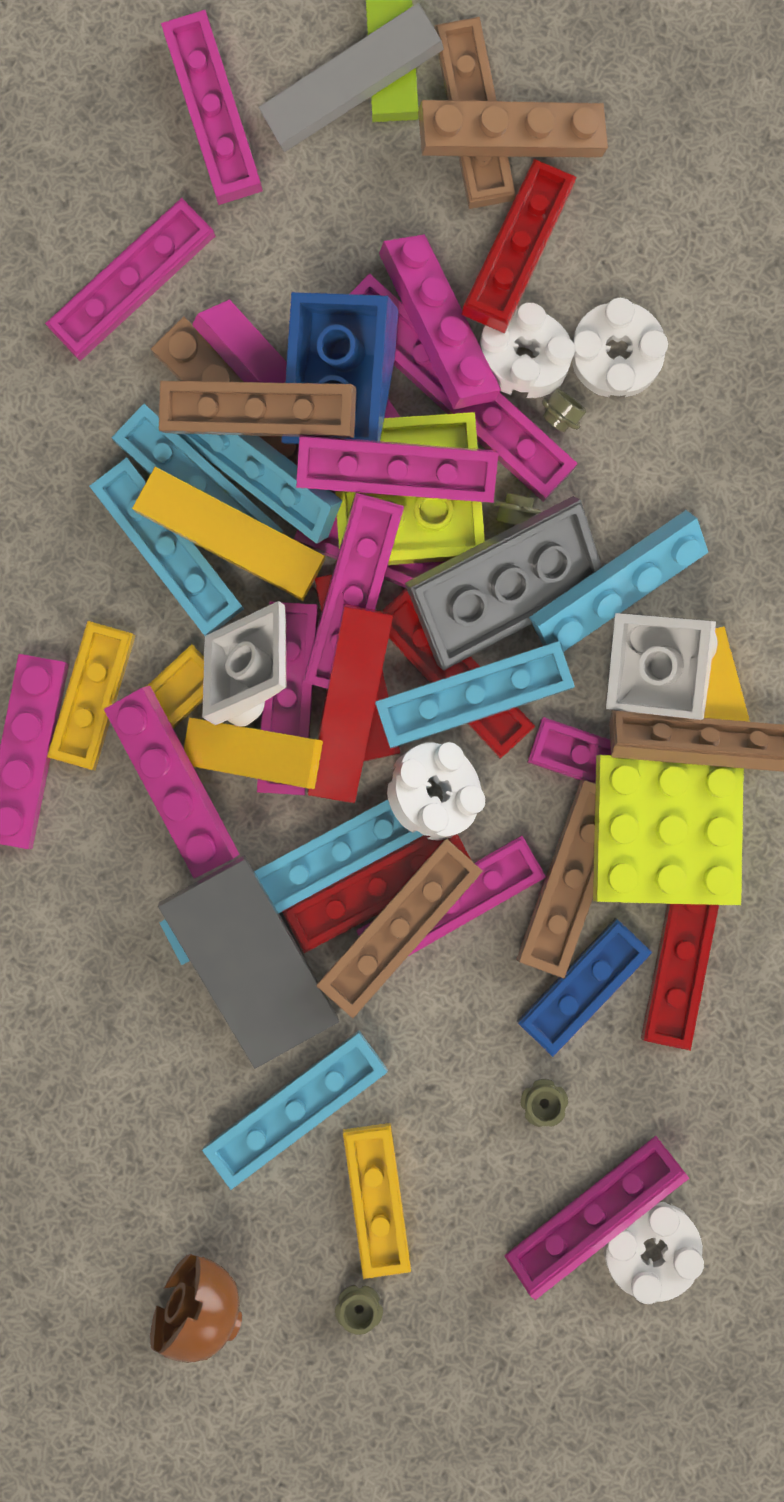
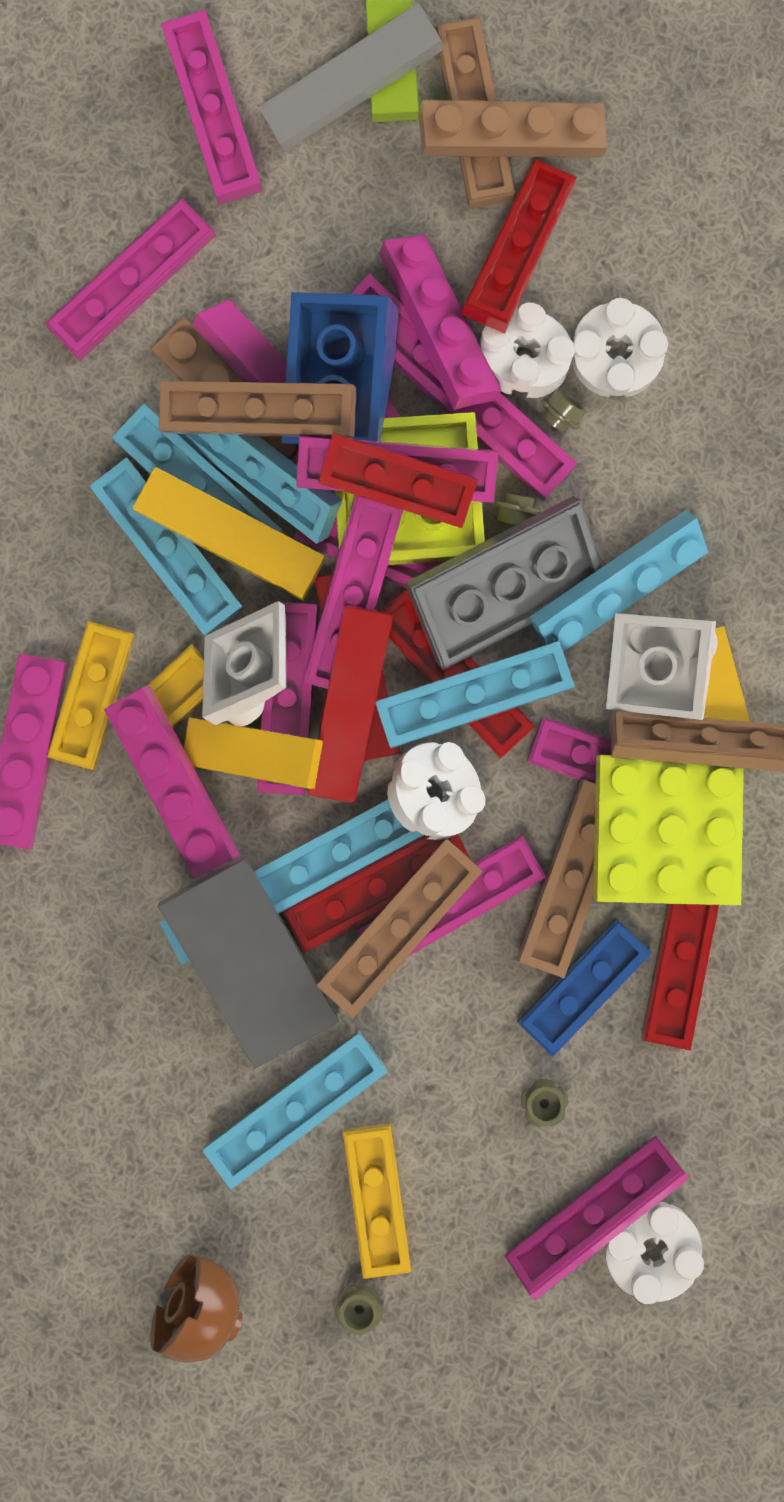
none -> red plate [318,432,478,528]

